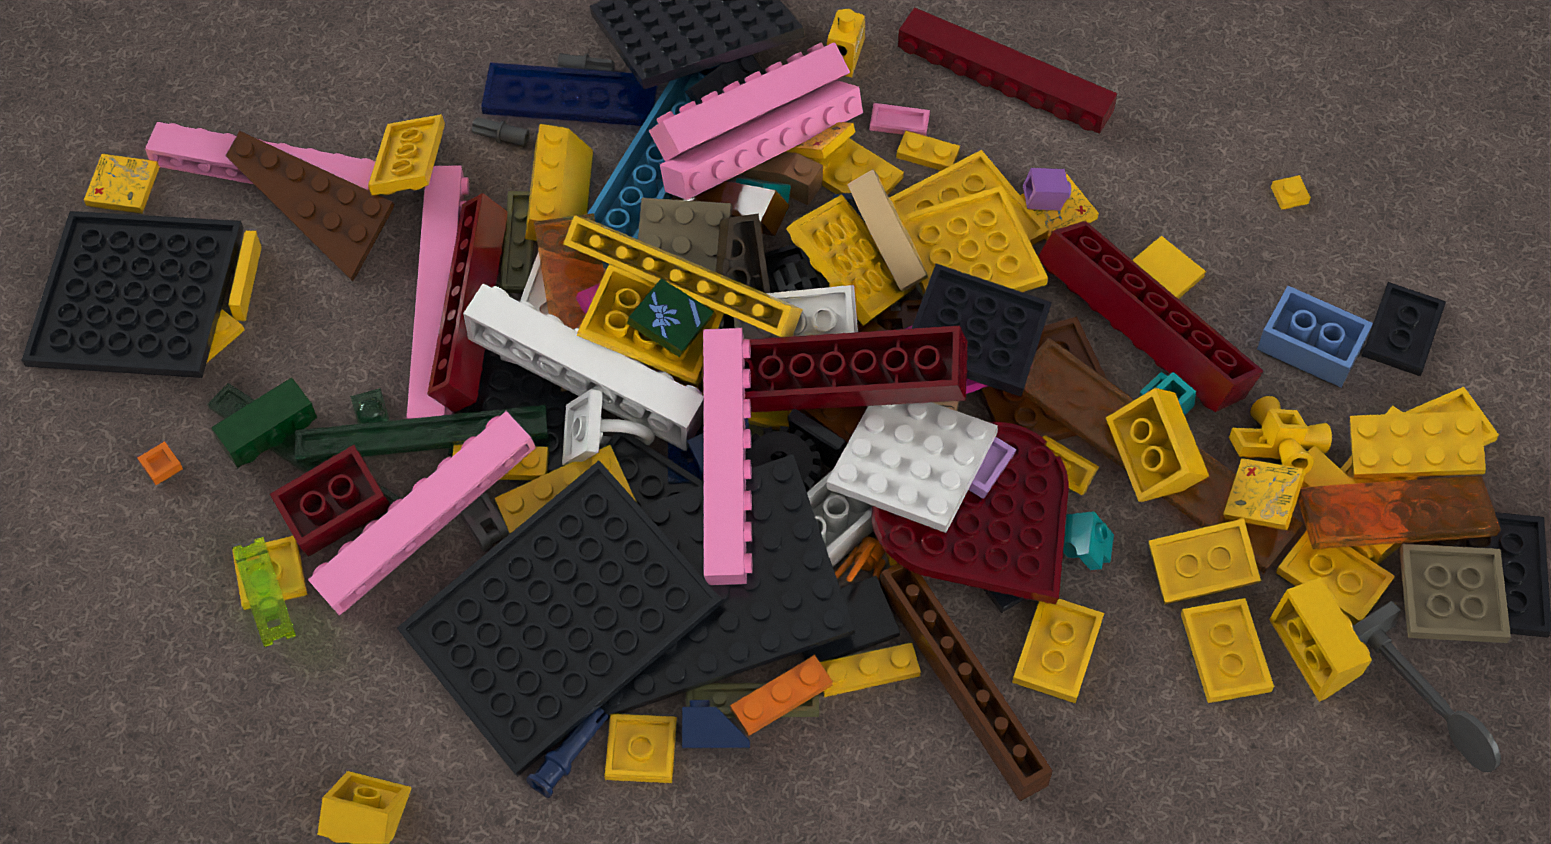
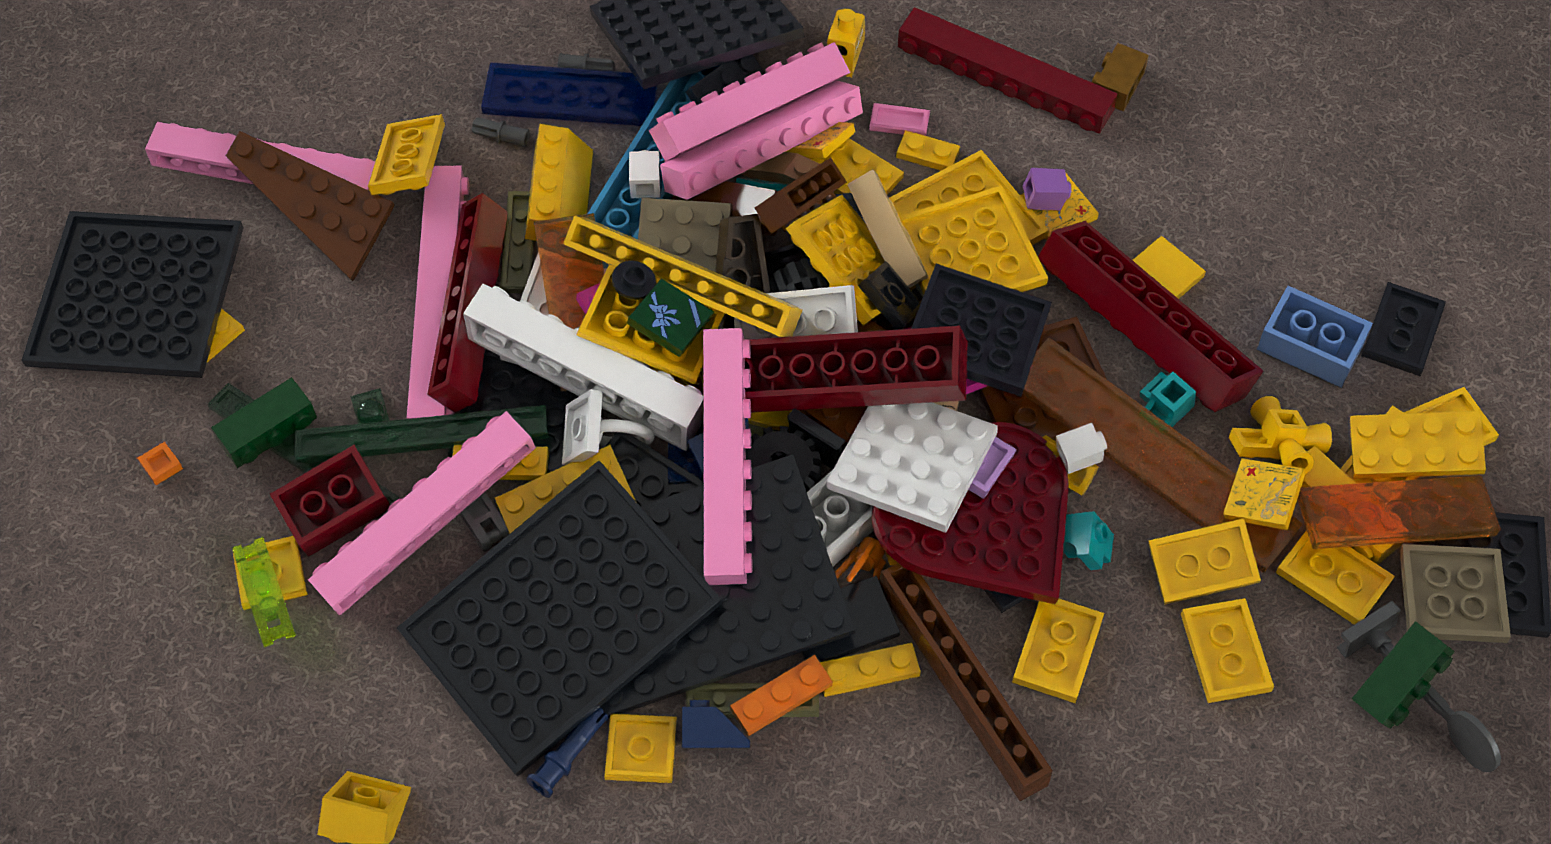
yellow tile [84,154,160,214] -> none
yellow tile [228,230,262,321] -> none
yellow slope [1106,388,1209,502] -> none
yellow slope [1269,577,1372,702] -> none
yellow plate [1271,175,1311,210] -> none
none -> black piece [612,261,656,300]
none -> white brick [629,150,660,198]
none -> reddish brown brick [754,157,847,234]
none -> black tile [858,261,921,330]
none -> white brick [1056,423,1107,474]
none -> pearl gold brick [1092,43,1149,112]
none -> dark green brick [1351,621,1455,729]

